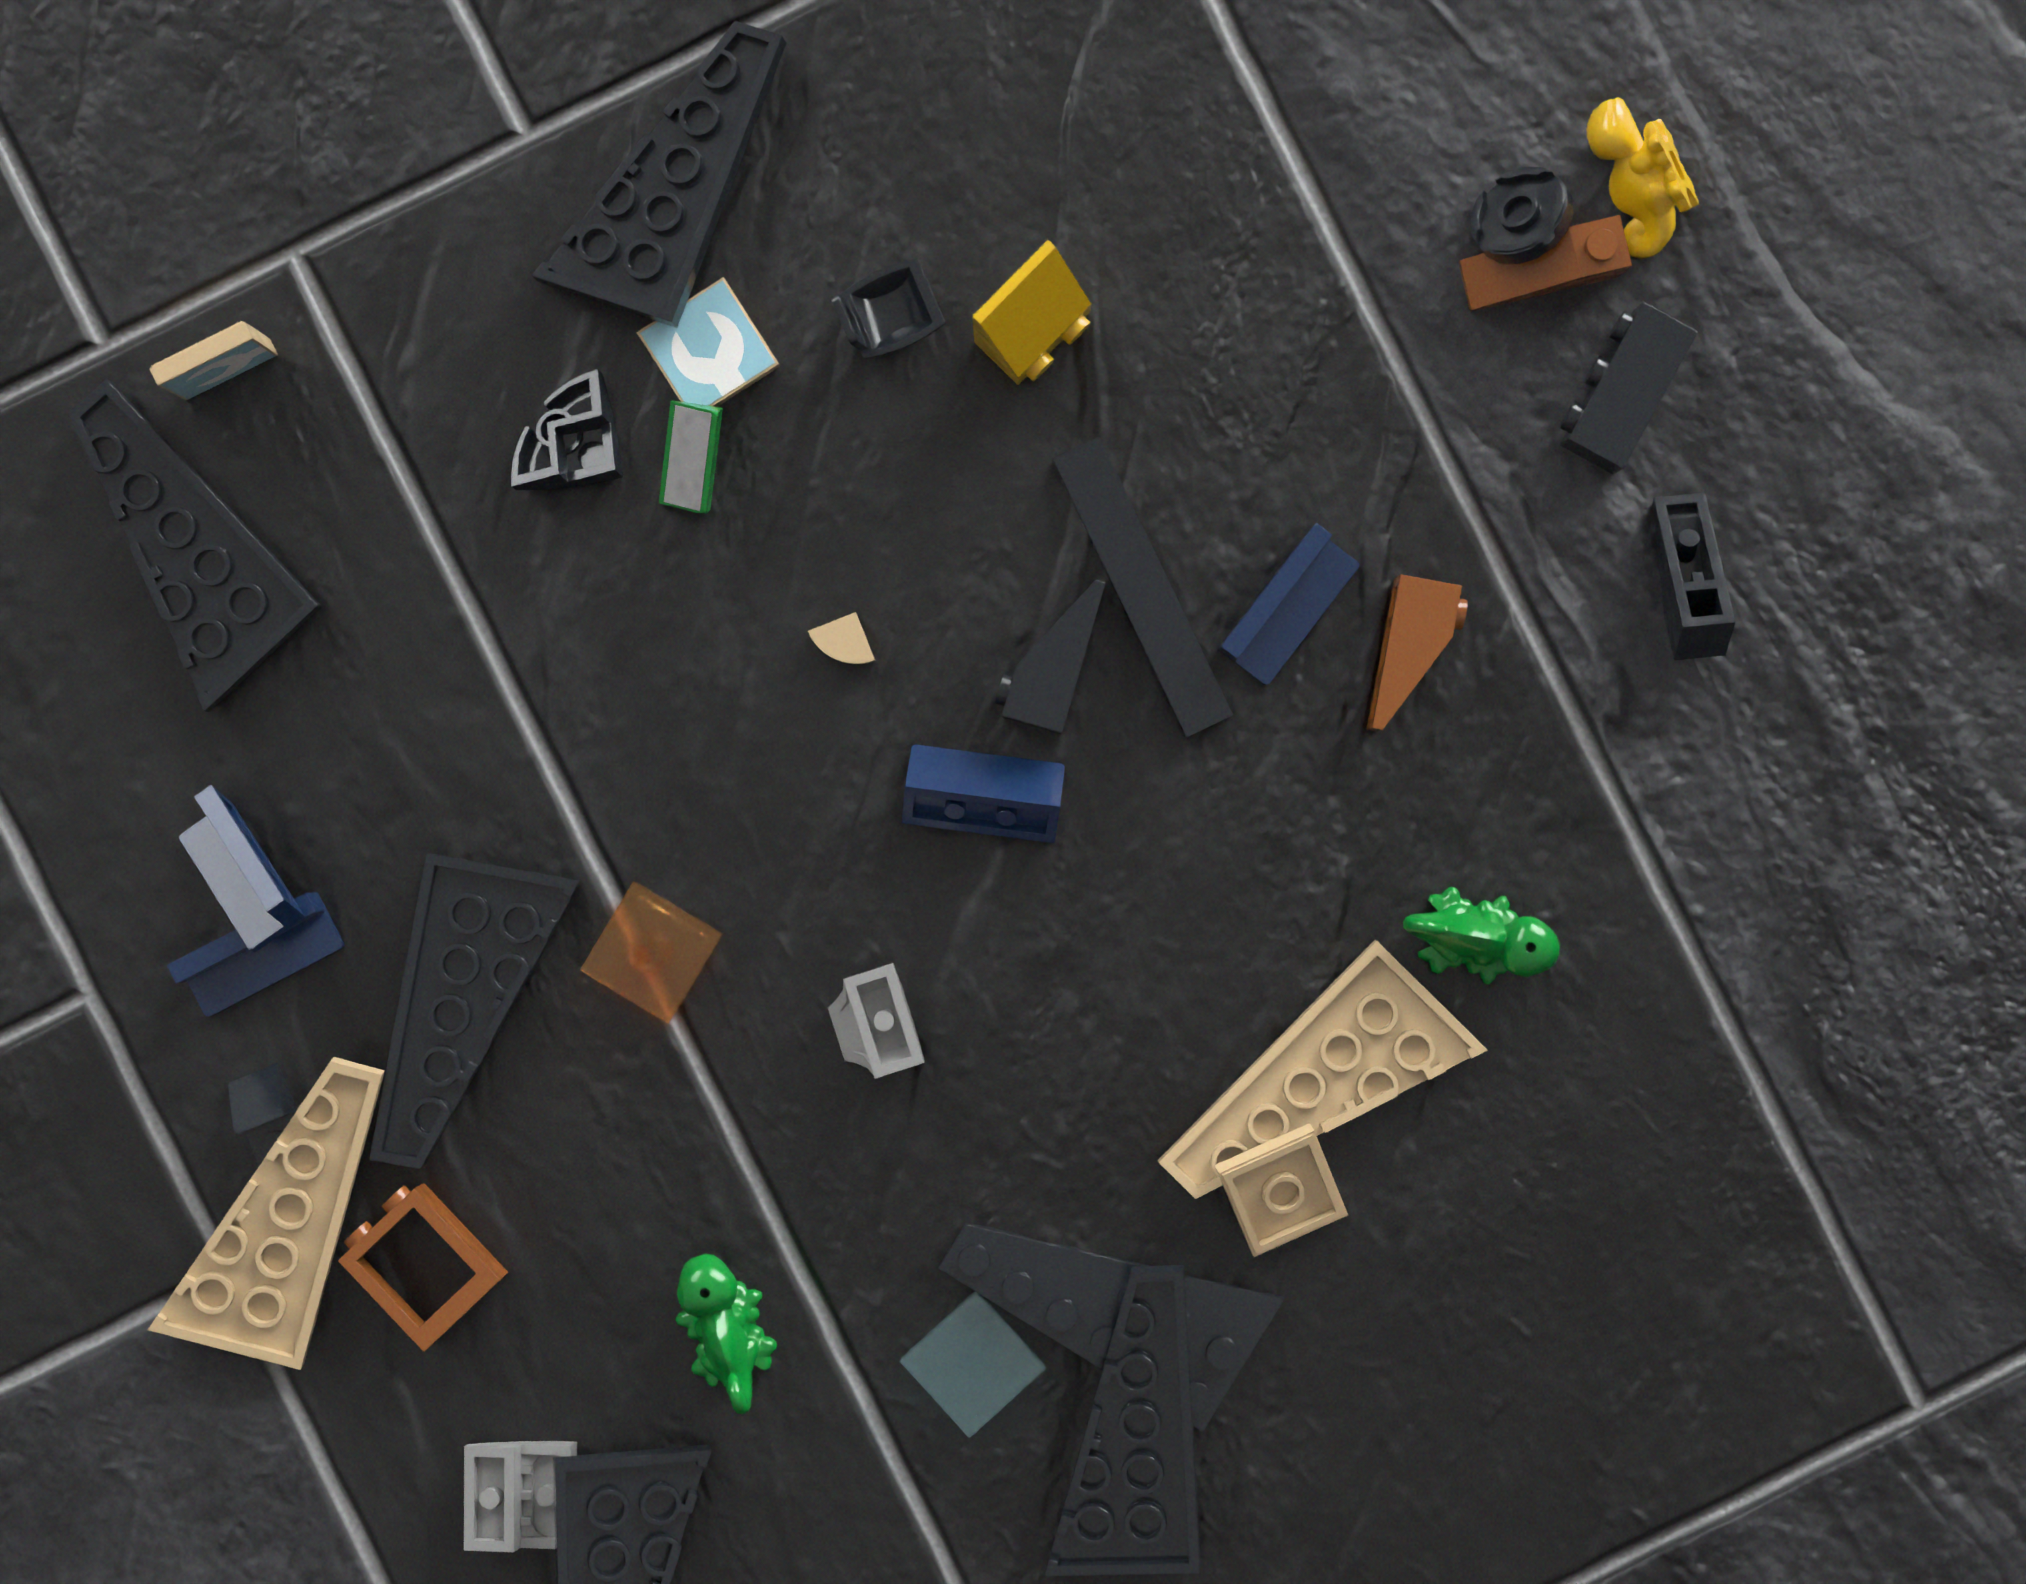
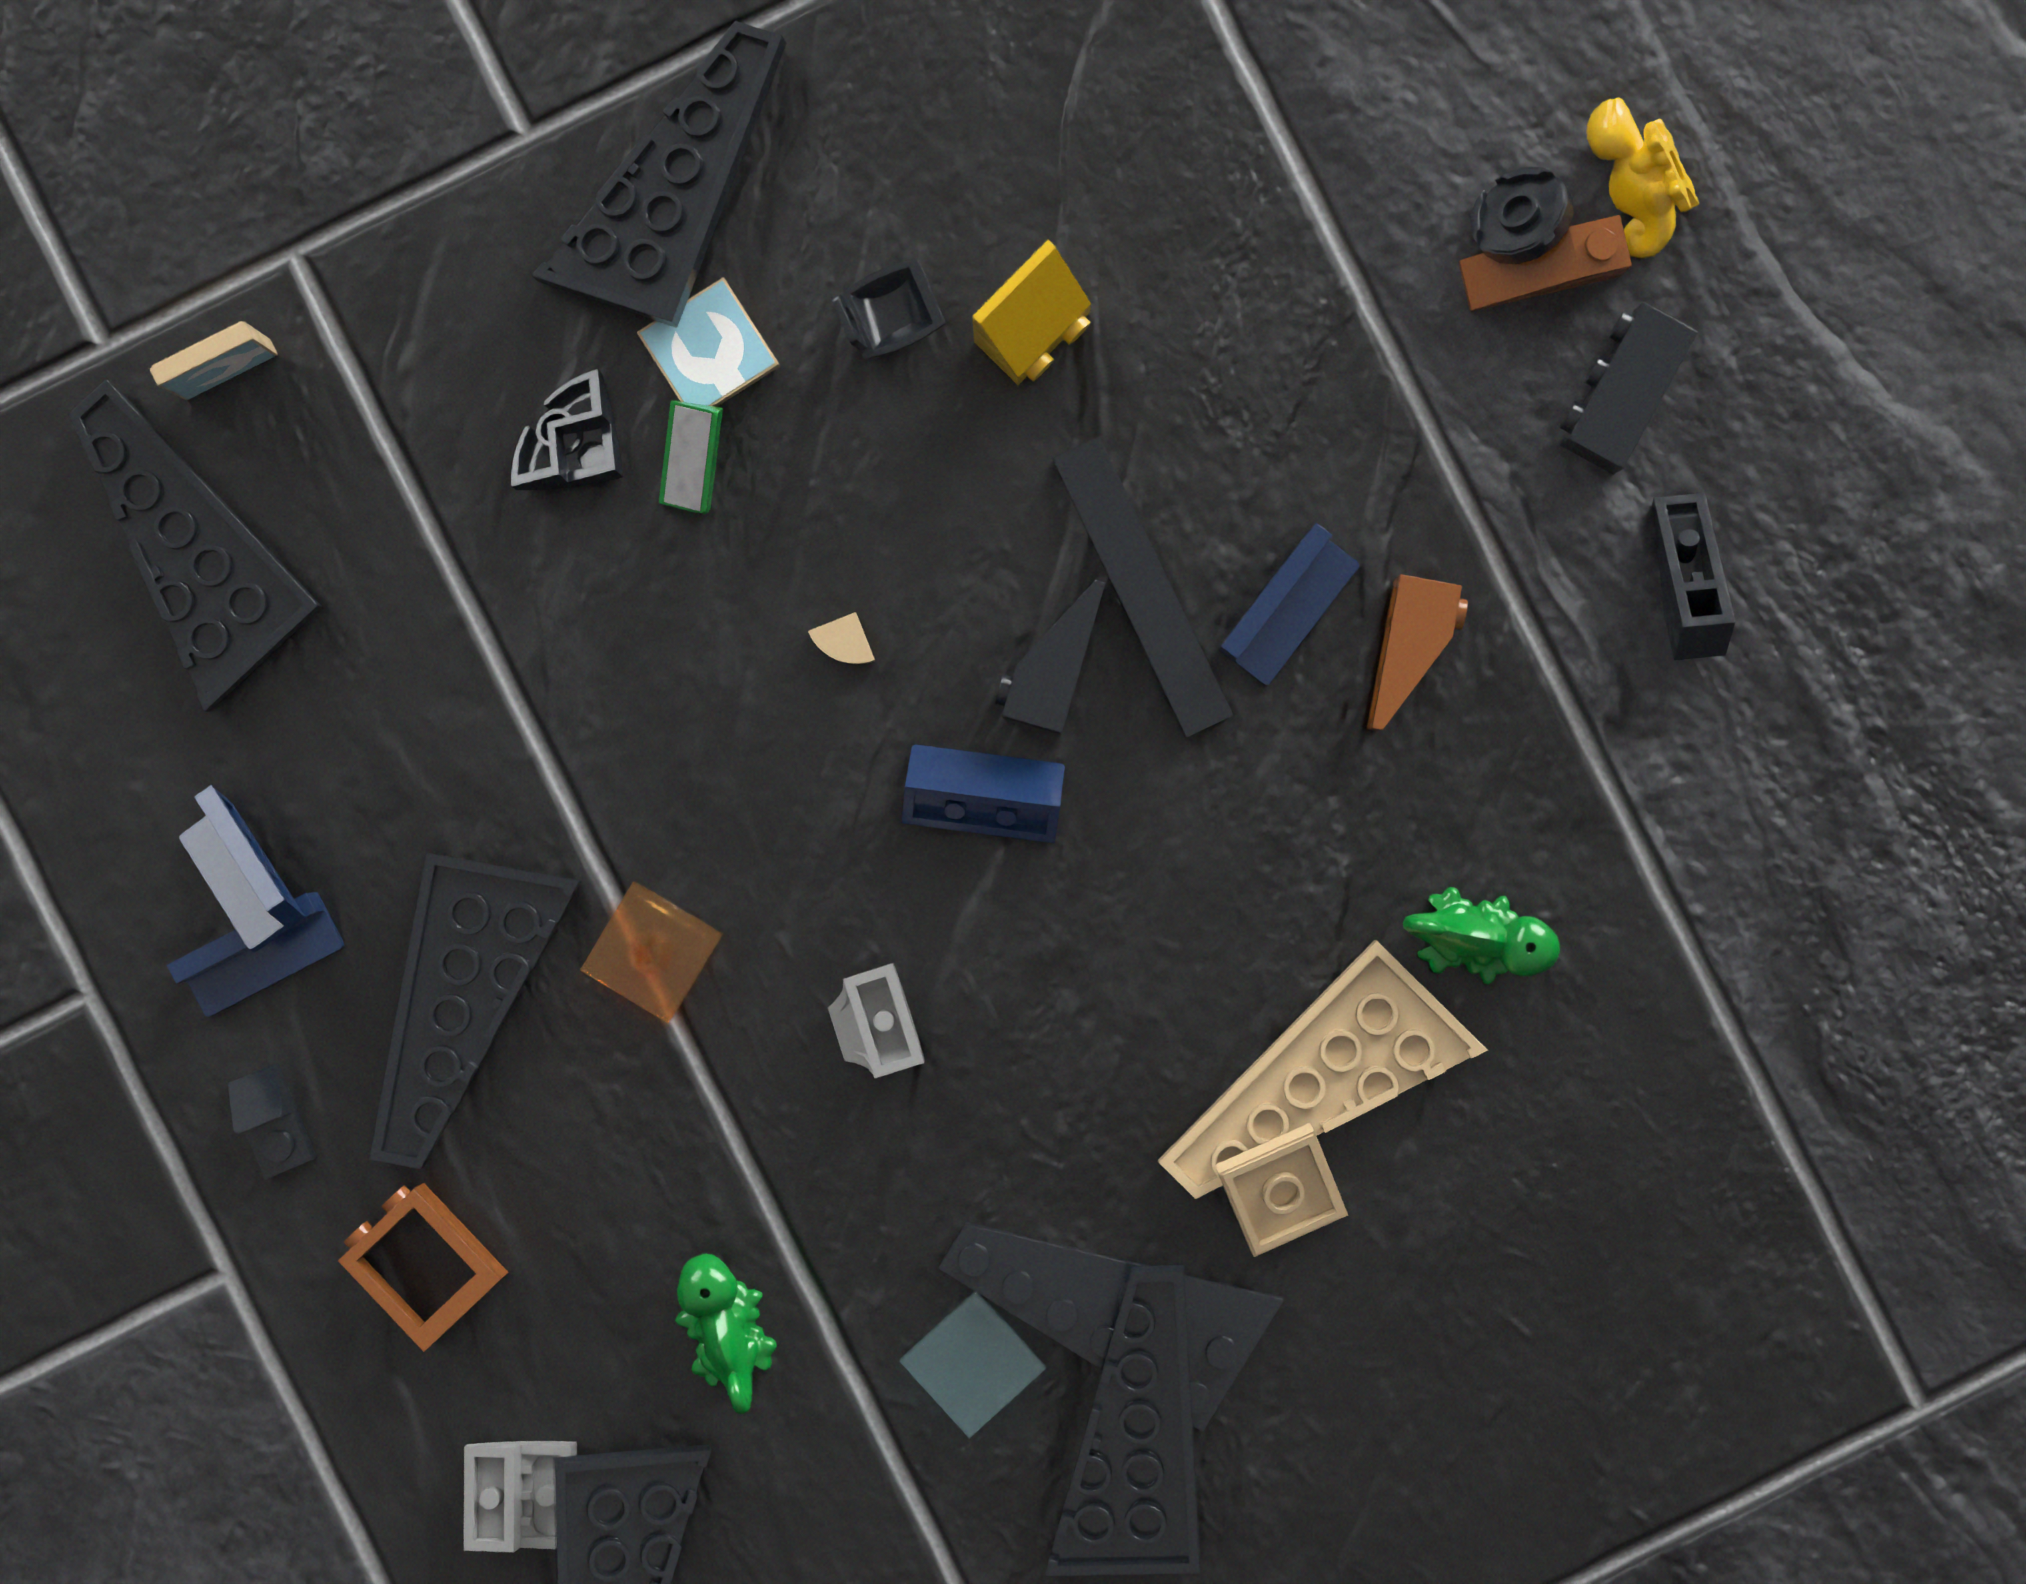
tan wing [148,1057,385,1370] -> none

